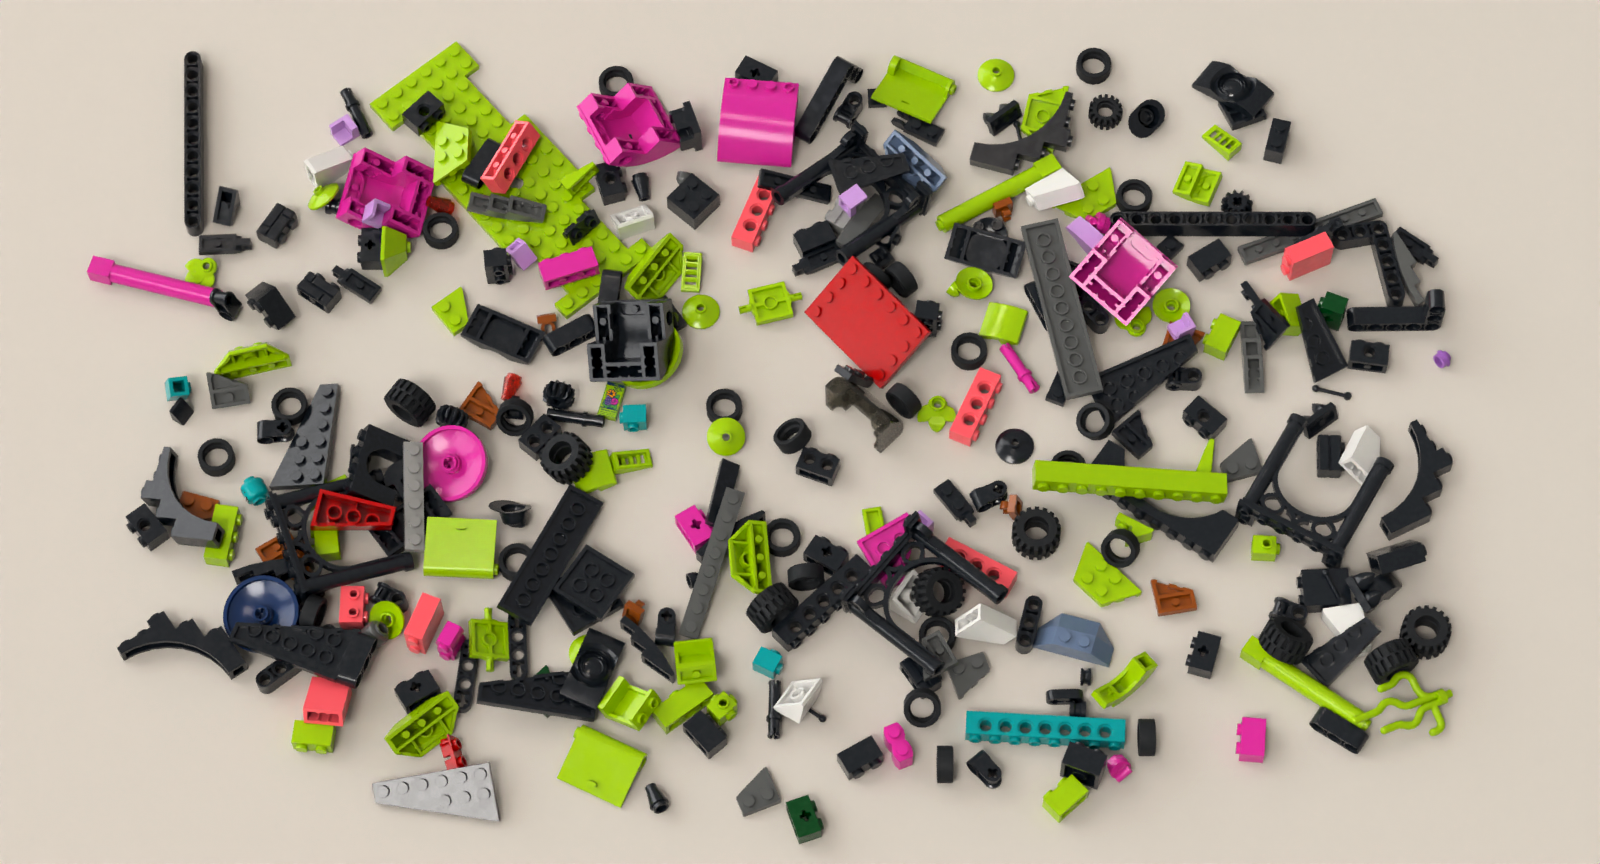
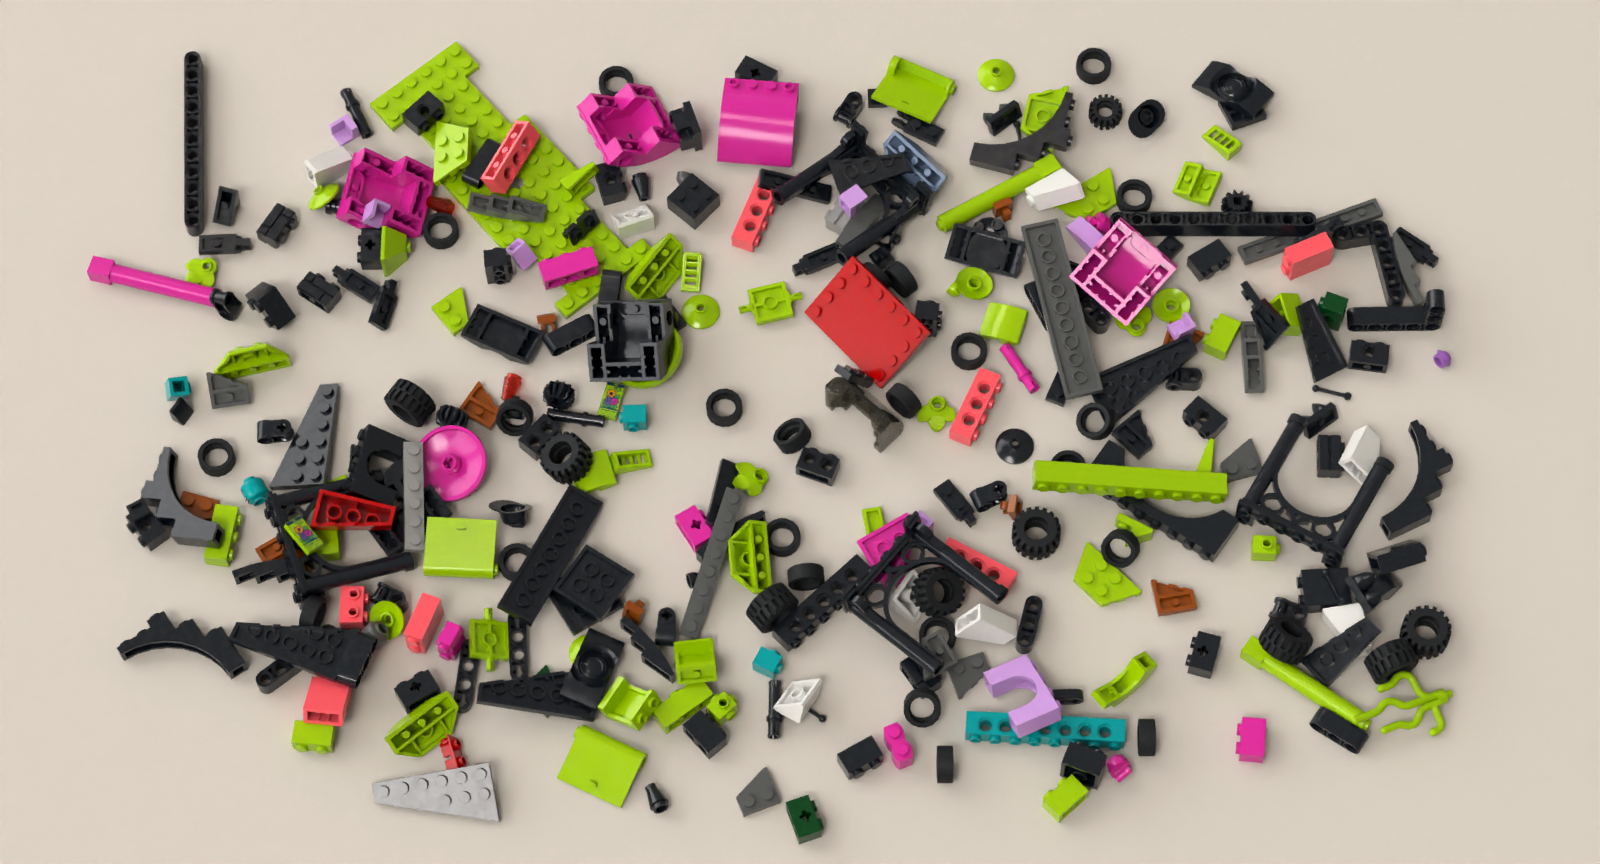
dark blue dish [223,575,301,653] -> none
black tyre [271,388,309,426] -> none
lime dish [707,417,745,456] -> none
black brick [793,220,837,258] -> none
black beam [795,56,863,144] -> none
black brick [803,535,849,576] -> none
black piece [966,750,1002,789] -> none
sand blue wedge [1033,613,1114,667] -> none
black wheel [1069,701,1086,717] -> none
black bush [1080,668,1091,686] -> none
black brick [1263,118,1291,164] -> none
none -> black tile [126,498,153,524]
none -> tile [284,515,324,556]
none -> black hinge [368,279,398,331]
none -> lime plate [732,462,768,497]
none -> lavender arch [983,654,1063,738]

